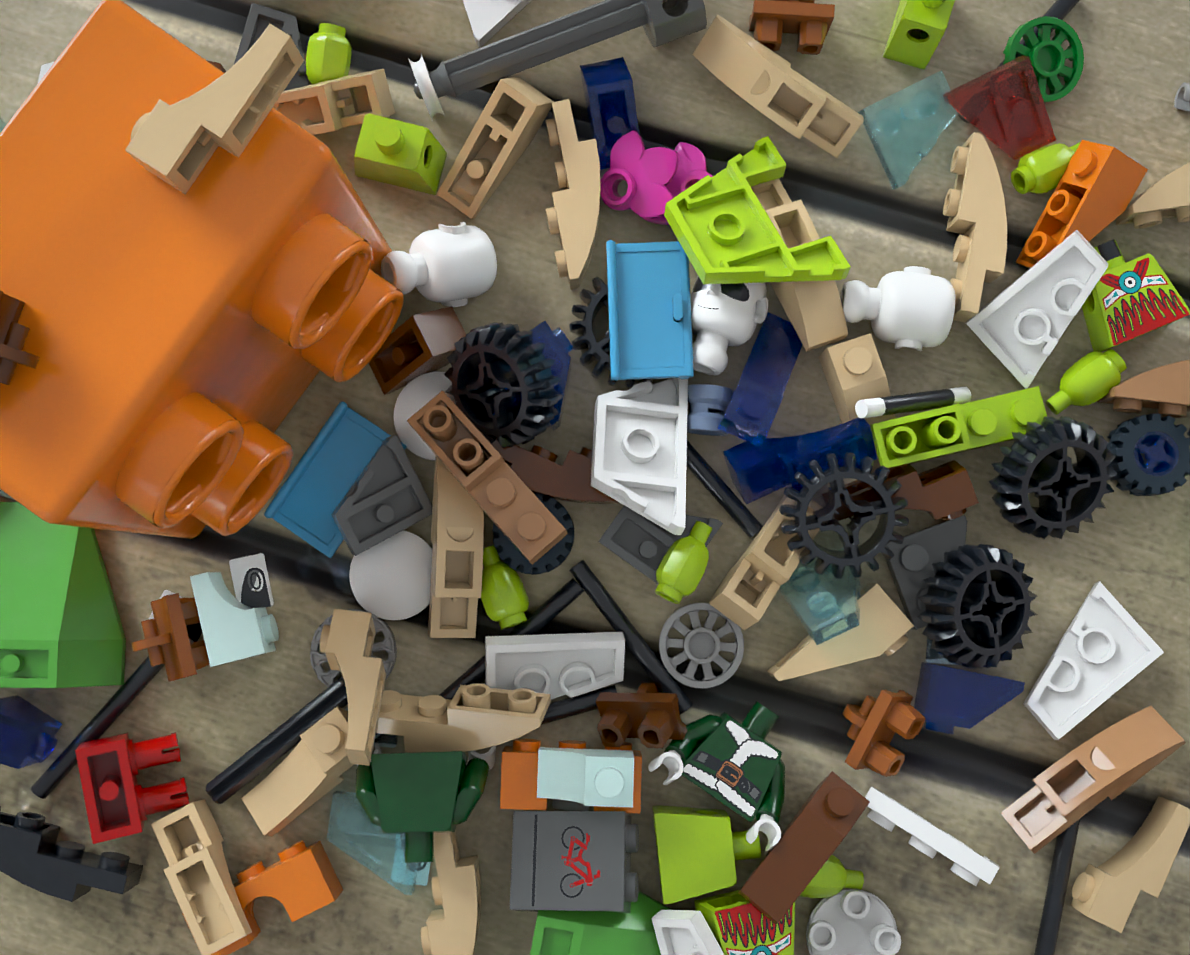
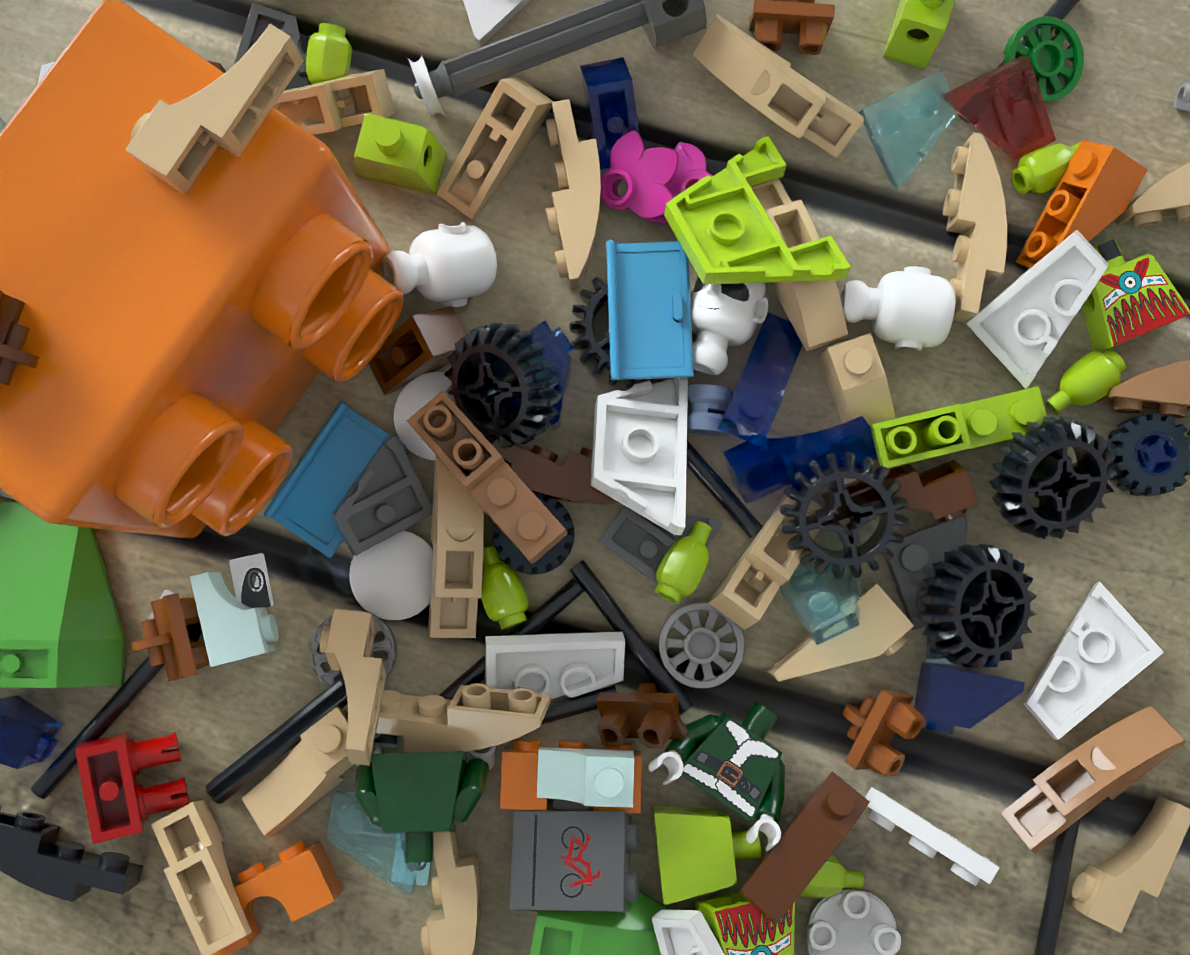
black bar [855,387,971,419] -> none

